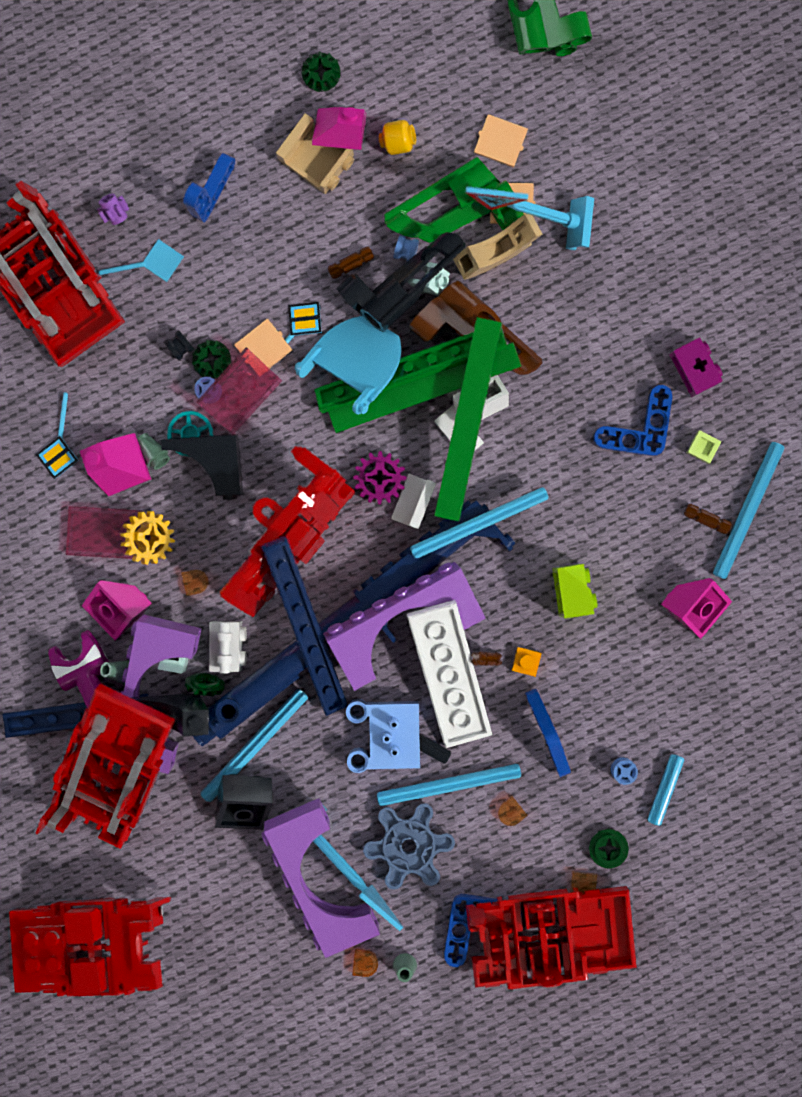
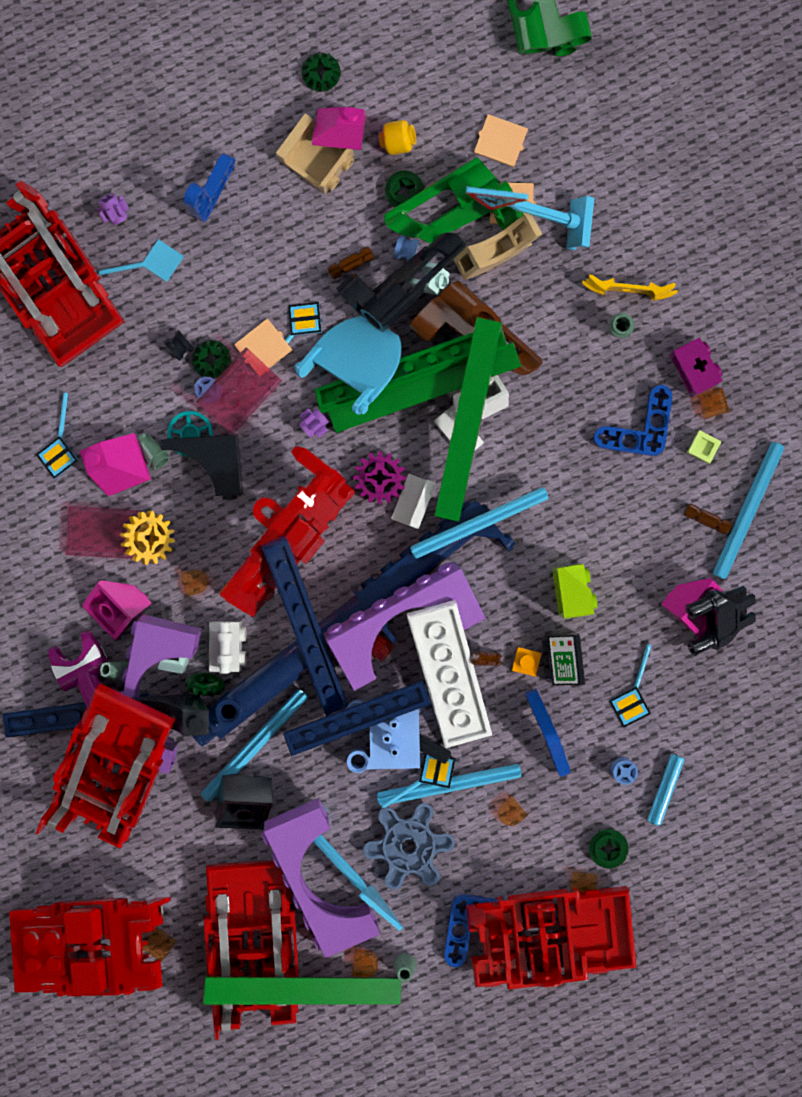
none -> clear orange tile [143,927,177,962]
none -> green tile [203,976,402,1005]
none -> red piece [204,859,299,1040]
none -> dark blue tile [283,680,431,756]
none -> medium lavender gear [298,408,329,438]
none -> clear red cone [371,634,394,662]
none -> piece [381,754,456,808]
none -> dark green gear [385,170,424,207]
none -> slope [541,631,585,685]
none -> yellow piece [582,274,678,301]
none -> sand green cone [609,313,634,338]
none -> piece [609,644,651,728]
none -> black connector [685,586,756,656]
none -> clear orange tile [697,388,730,419]

